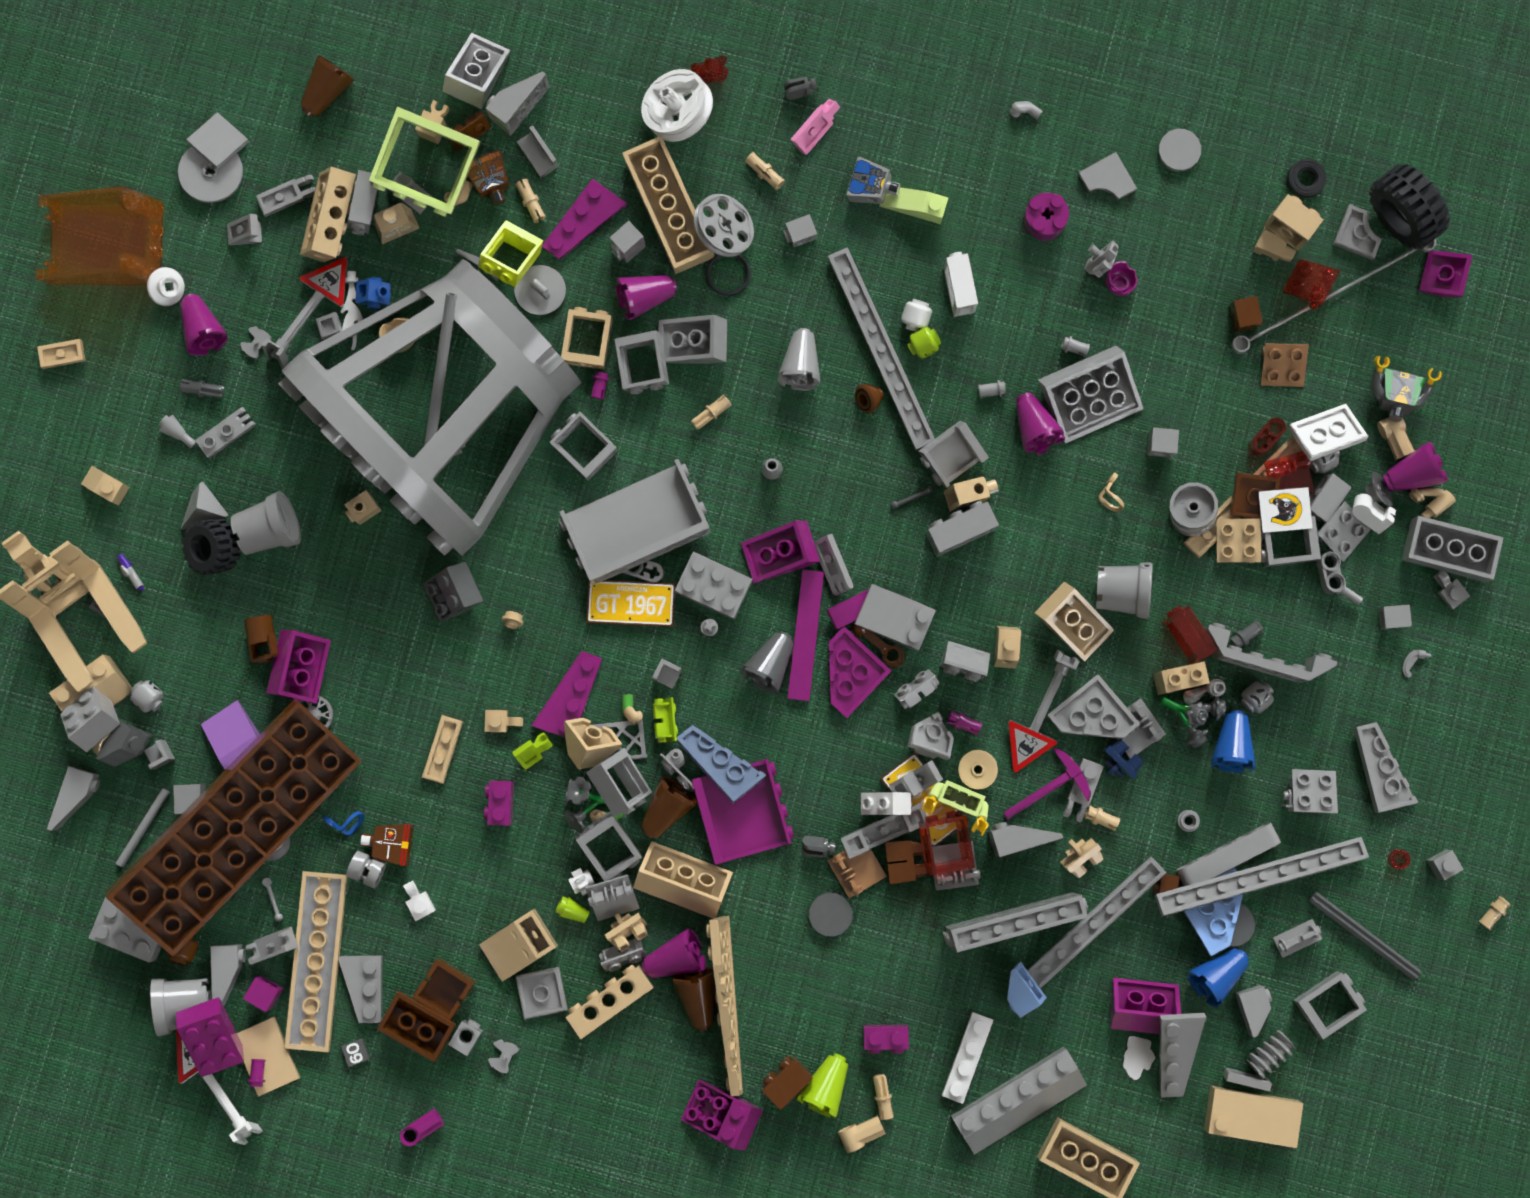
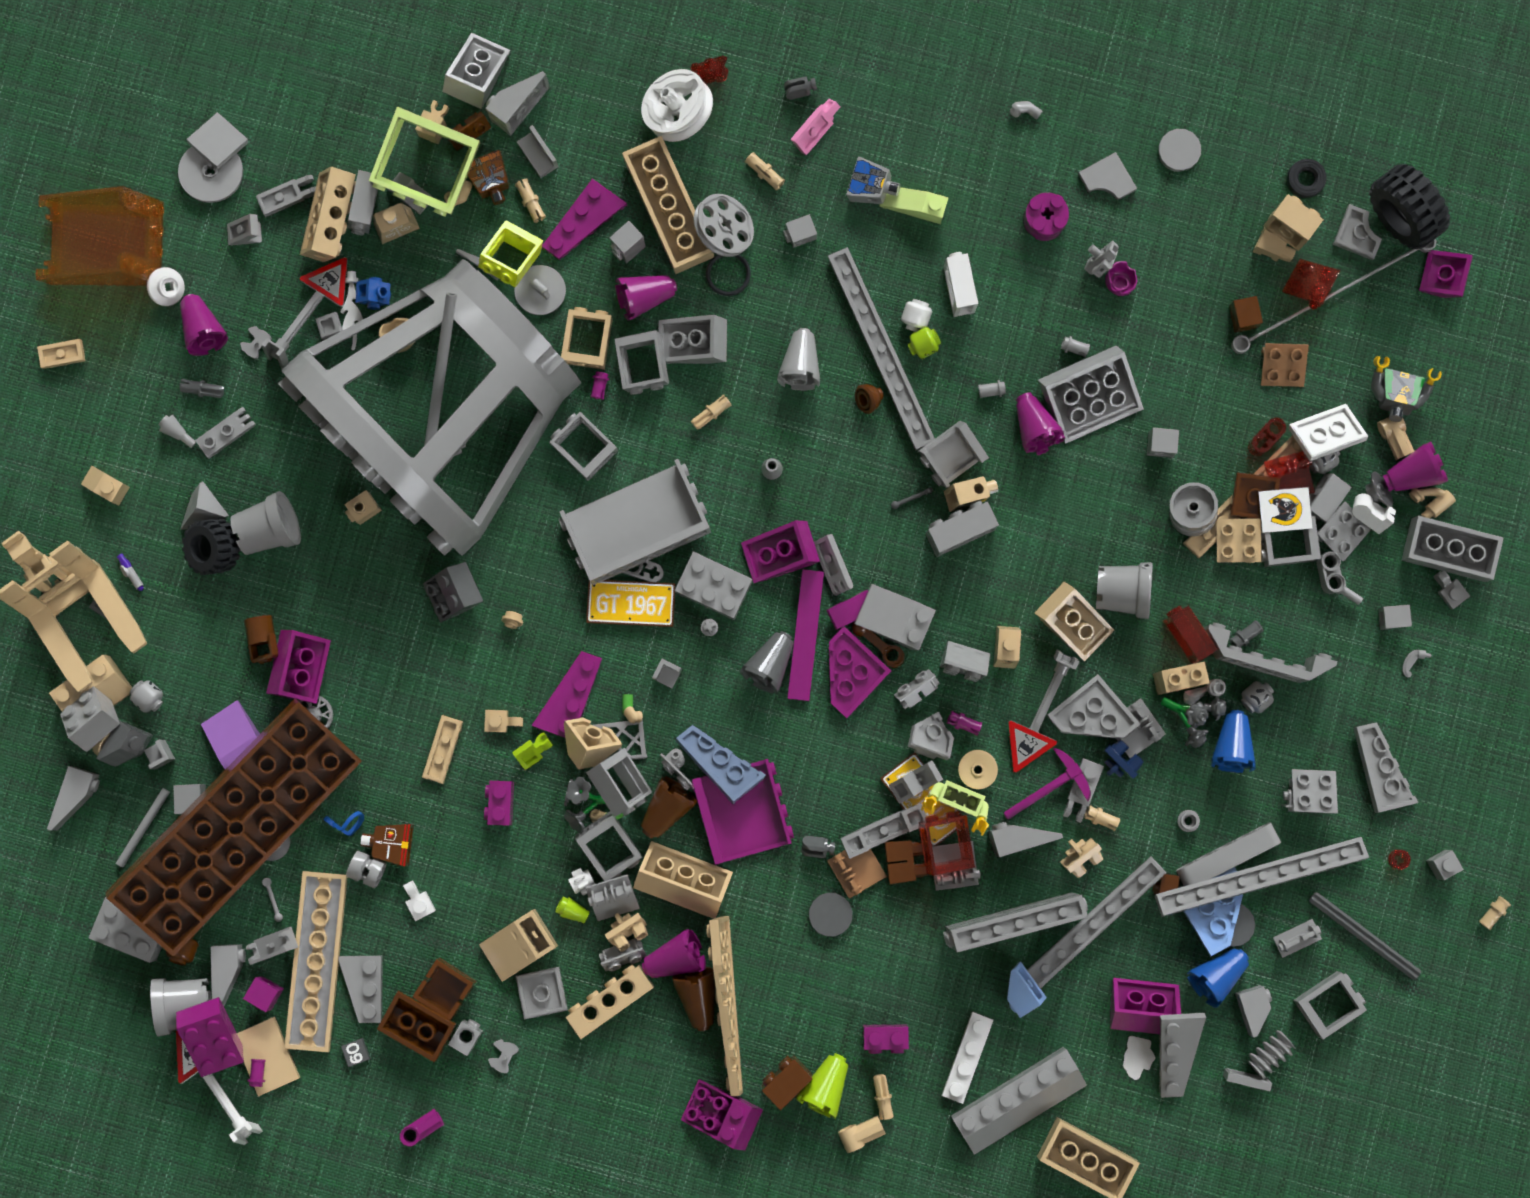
reddish brown cone [300,55,355,117] -> none
lime hinge [652,697,678,743] -> none
white brick [861,792,911,815] -> none
tan piece [1098,472,1124,513] -> none
tan brick [1204,1086,1303,1148] -> none

